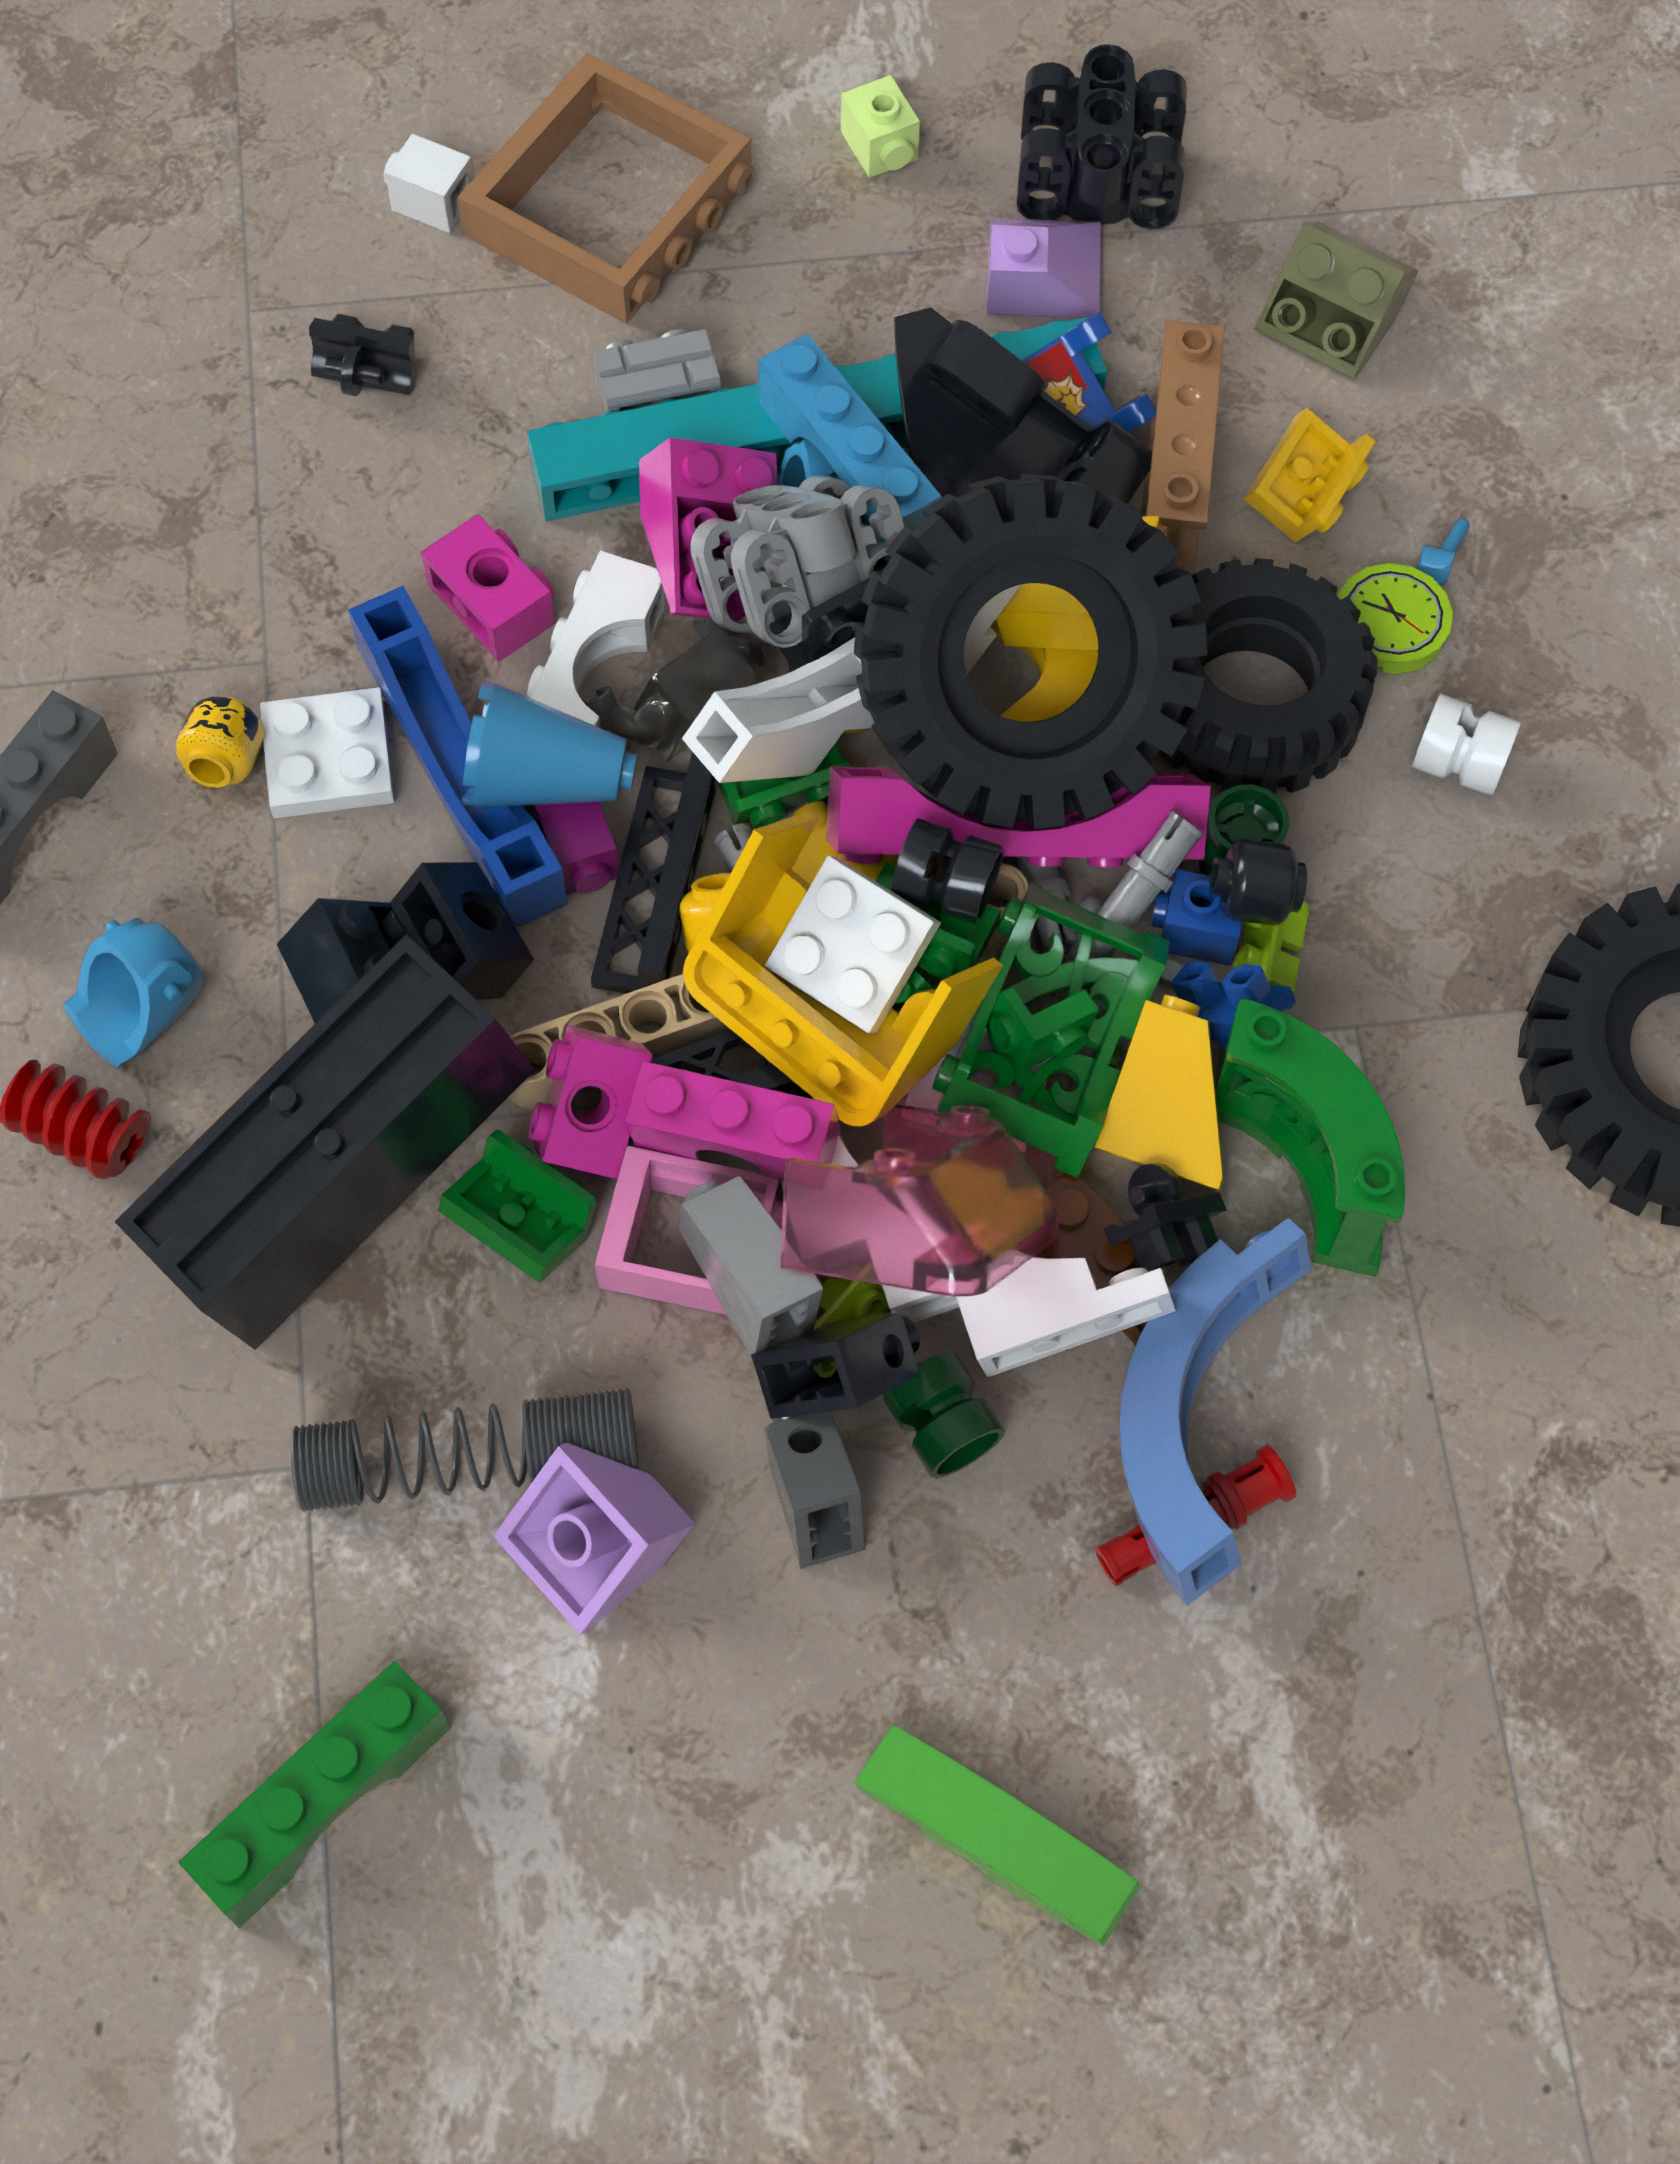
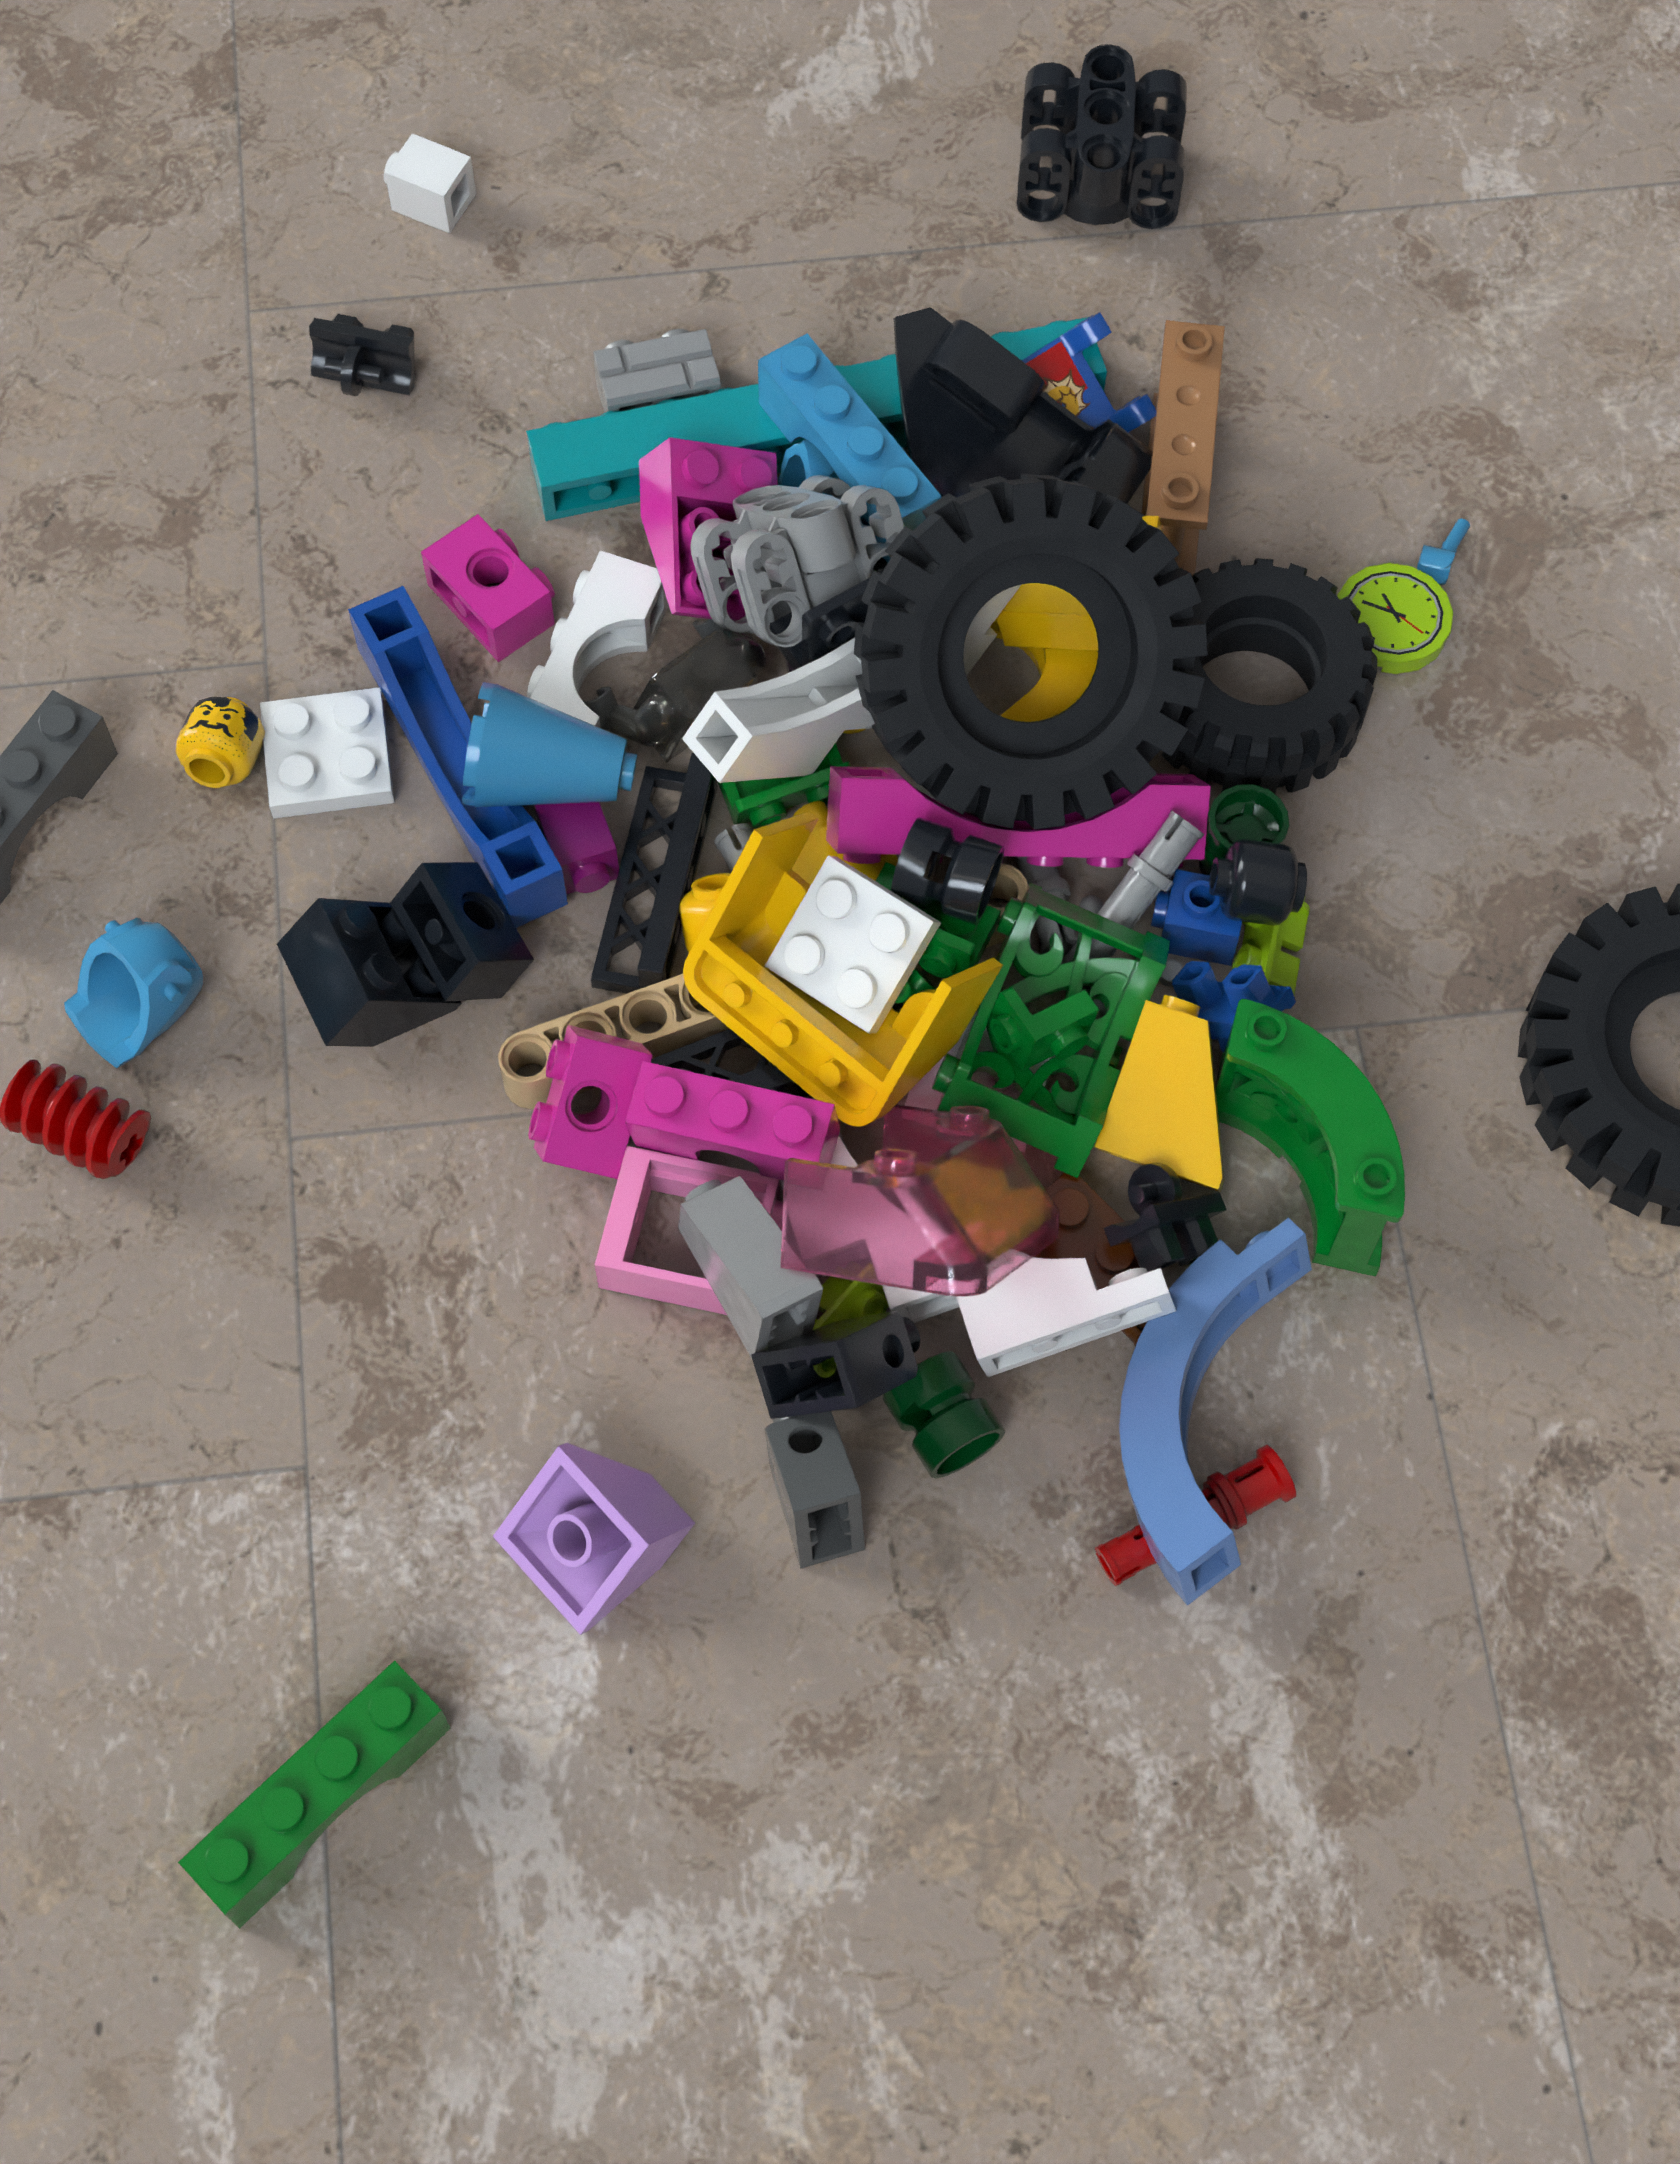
black brick [114,934,535,1350] -> none
dark grey piece [290,1387,639,1512] -> none
green bracket [438,1129,597,1283] -> none
medium nougat window [457,52,755,324] -> none
yellowish green brick [841,75,920,178] -> none
bright green slope [854,1725,1141,1947] -> none
lavender slope [987,217,1101,318] -> none
yellow bracket [1244,408,1376,543] -> none
olive slope [1255,222,1419,378] -> none
white wheel [1412,693,1521,797] -> none

